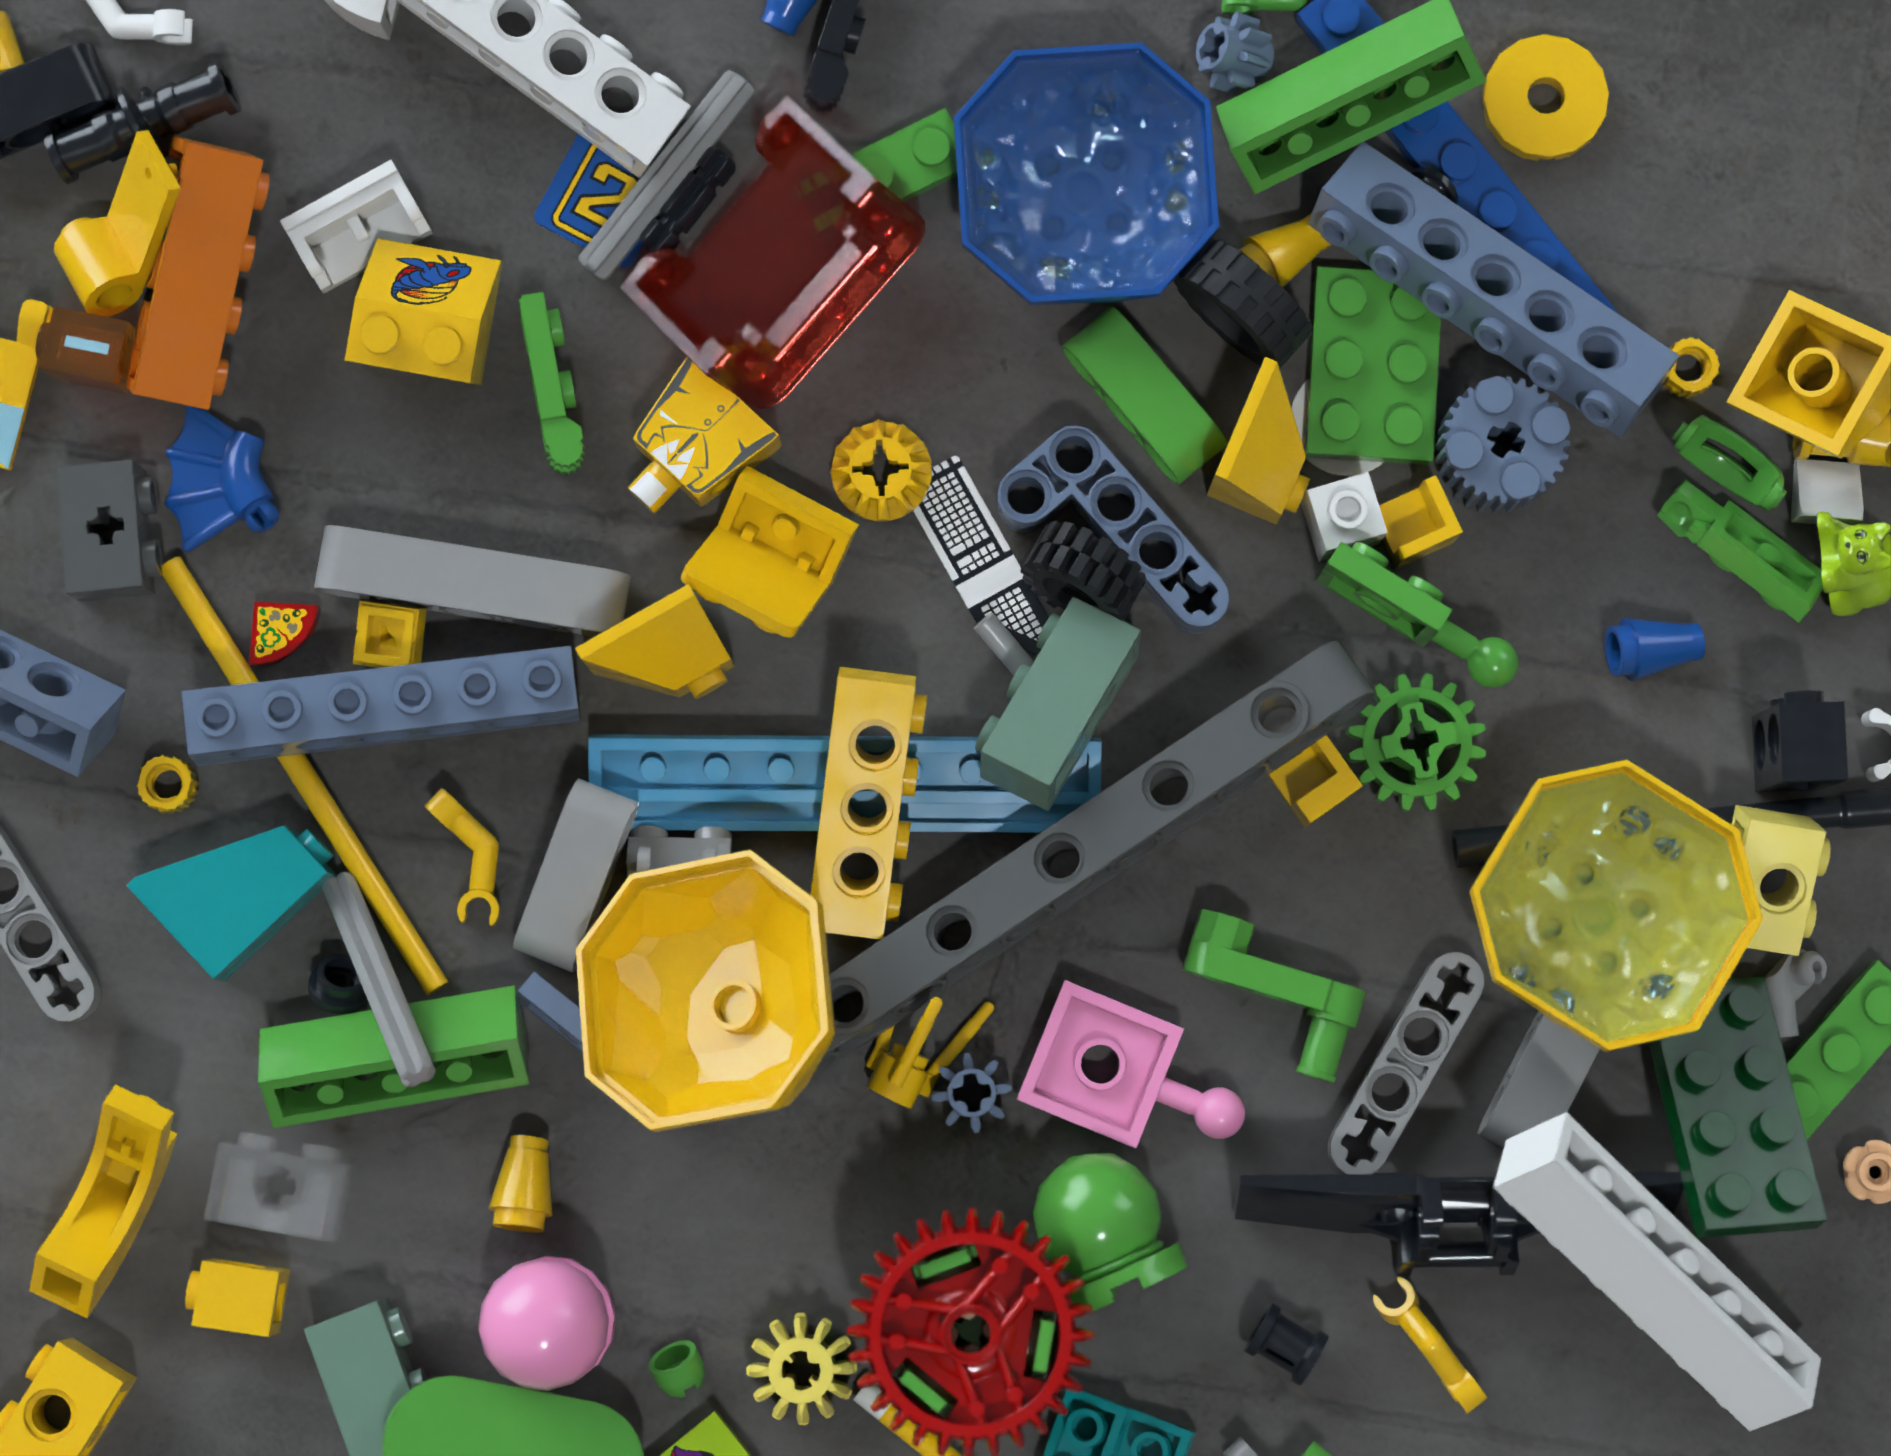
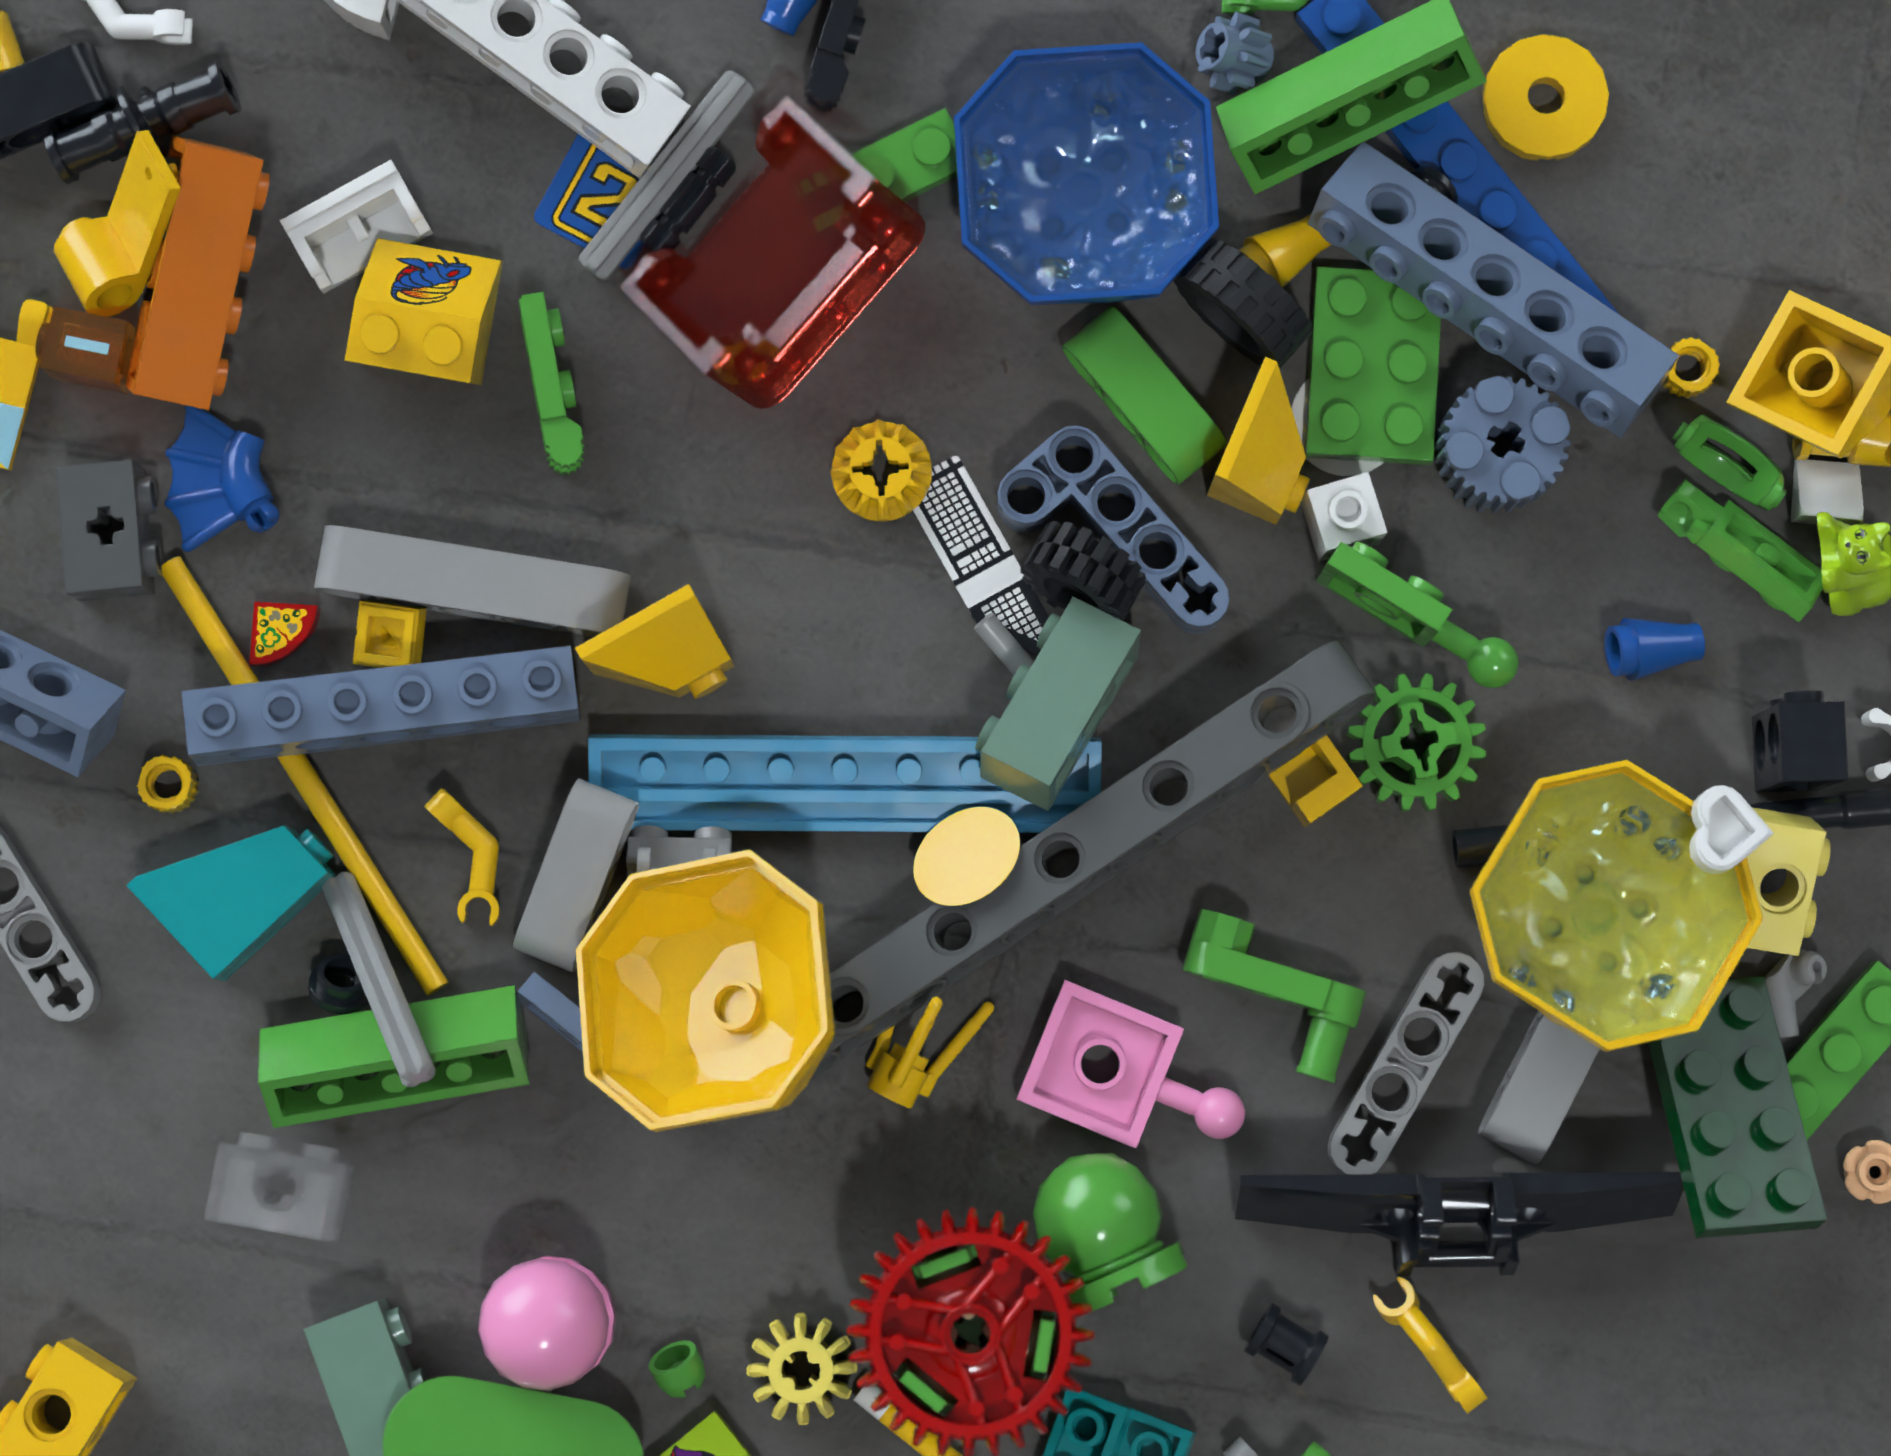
yellow arch [29,1084,178,1318] -> none
yellow brick [185,1258,290,1337] -> none
yellow cone [488,1135,552,1233] -> none
yellow torso [627,353,782,514] -> none
yellow bracket [681,466,859,638] -> none
yellow brick [811,667,927,940] -> none
sand blue gear [932,1053,1012,1133] -> none
yellow panel [1379,475,1463,569] -> none
white brick [1493,1112,1821,1431] -> none
none -> yellow sticker [913,807,1020,906]
none -> white tile [1689,785,1774,874]

